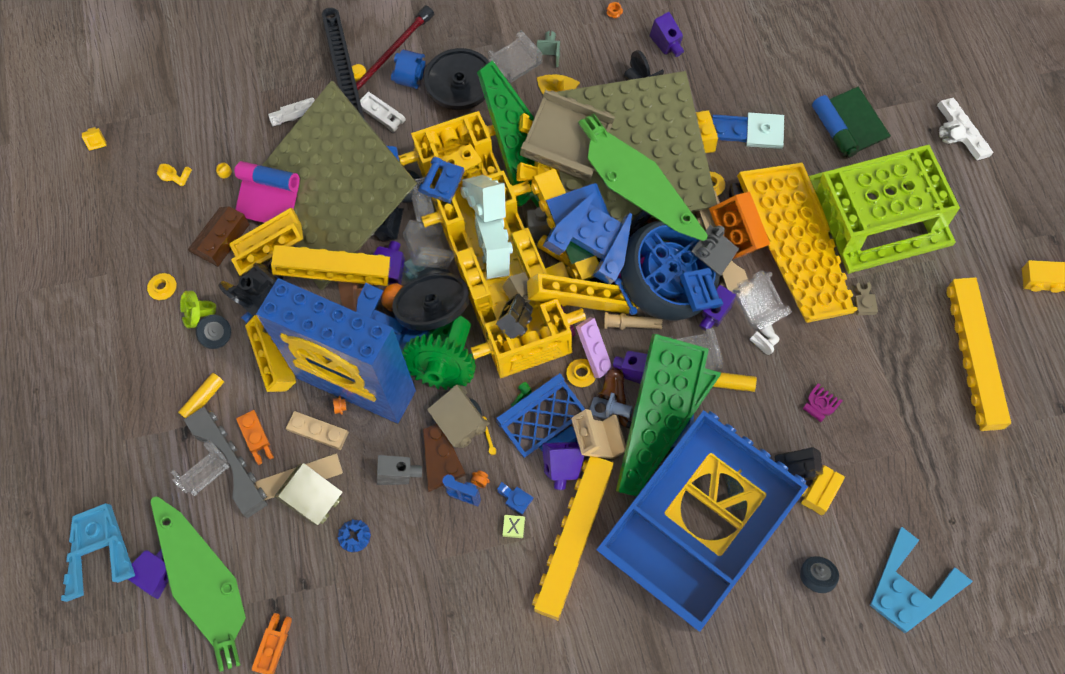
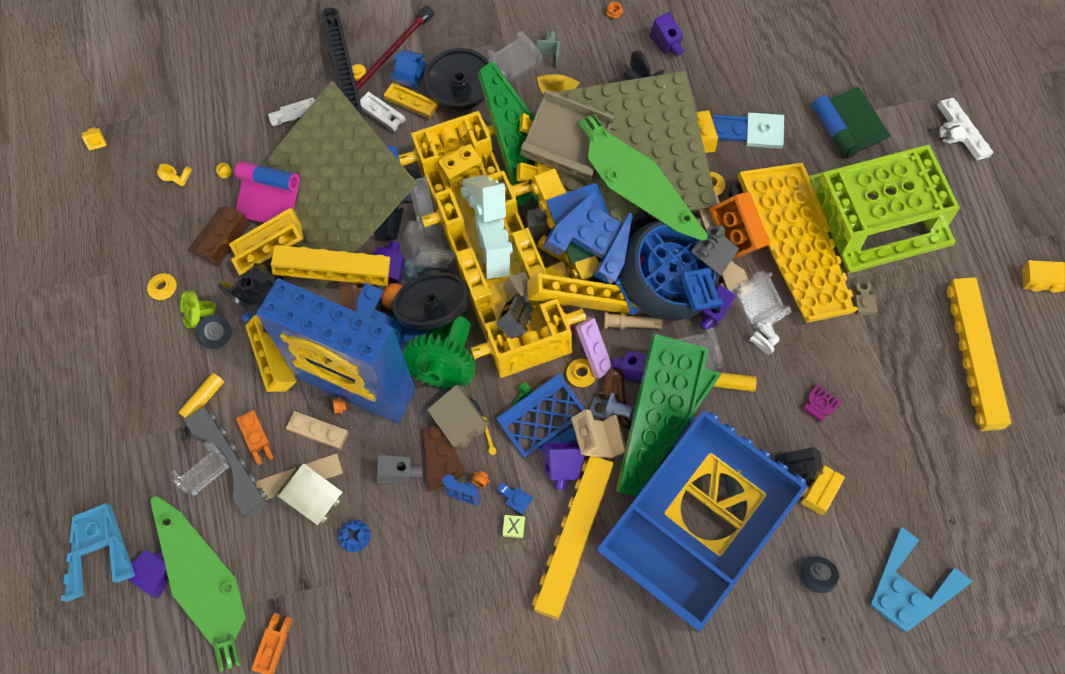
blue plate [418,157,464,203] -> none
none -> yellow plate [384,82,438,119]

